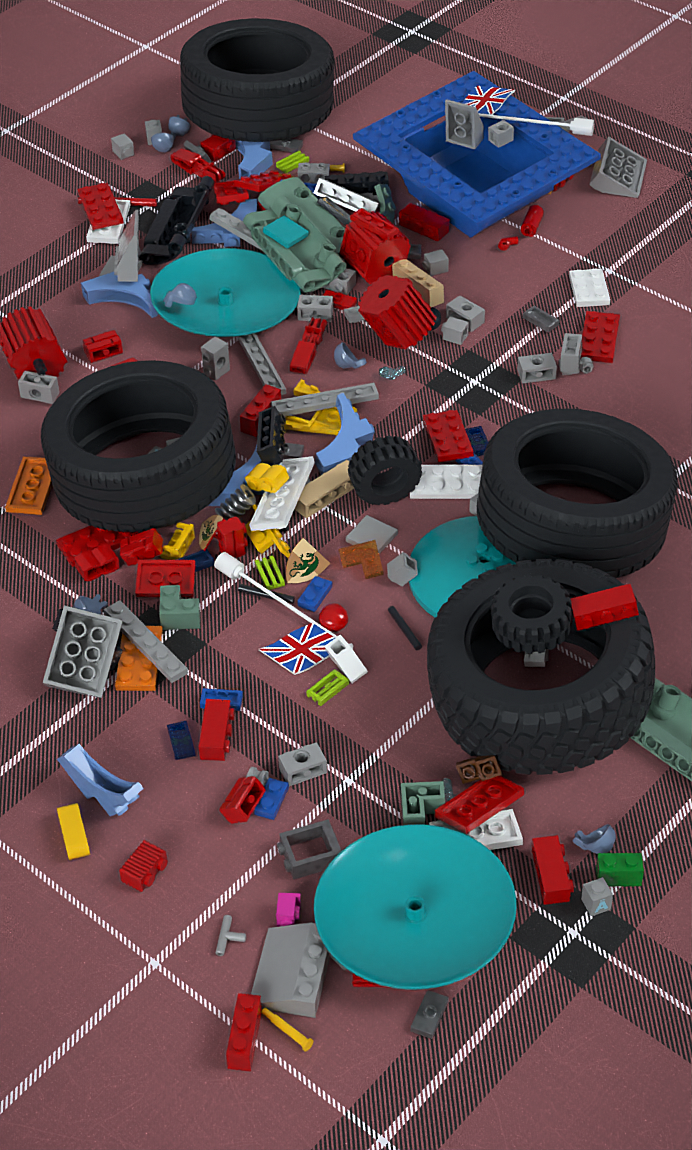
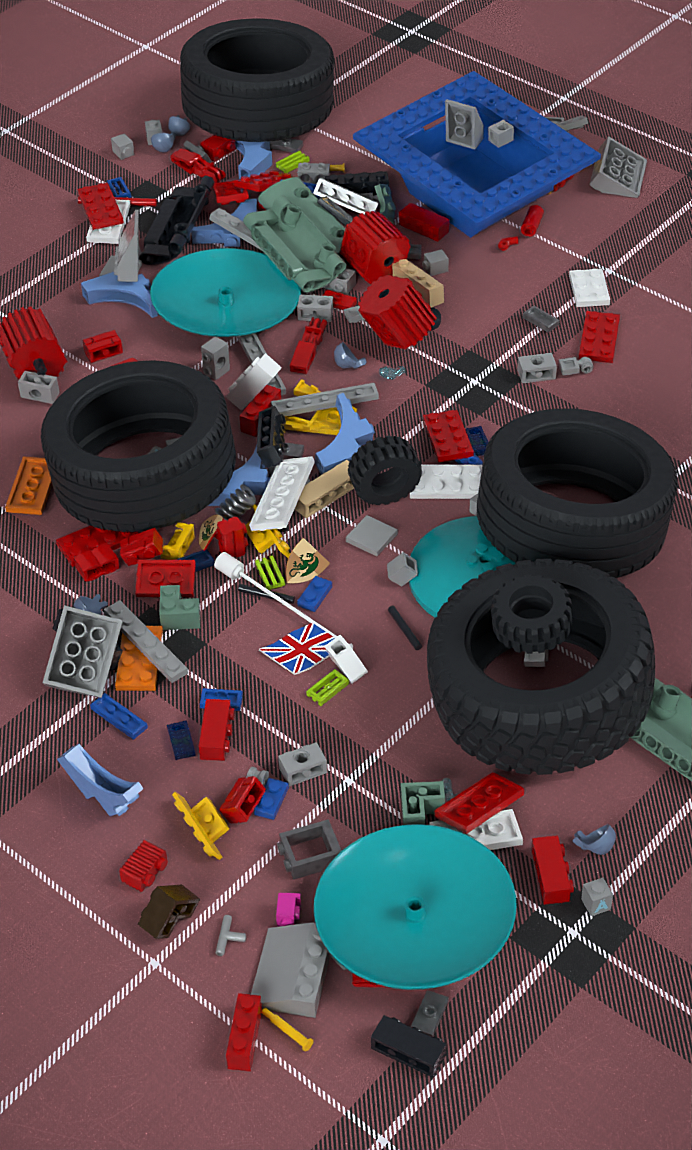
yellow beam [57,803,90,860] -> none
sand blue piece [163,283,197,307] -> none
yellow brick [245,463,289,493] -> none
teal tile [263,215,309,249] -> none
red hair [319,603,348,632] -> none
clear orange plate [339,540,384,579] -> none
red tile [350,208,399,240] -> none
light grey brick [441,317,469,345] -> none
light grey brick [446,295,485,332] -> none
reddish brown slope [456,755,502,784] -> none
flag [462,86,594,136] -> none
light grey brick [560,333,582,373] -> none
red brick [571,584,639,631] -> none
green brick [596,853,644,887] -> none
none -> blue tile [90,693,148,740]
none -> blue tile [107,177,131,198]
none -> dark brown brick [137,884,200,939]
none -> yellow bracket [172,792,229,860]
none -> white brick [226,353,282,411]
none -> black brick [371,1015,446,1078]

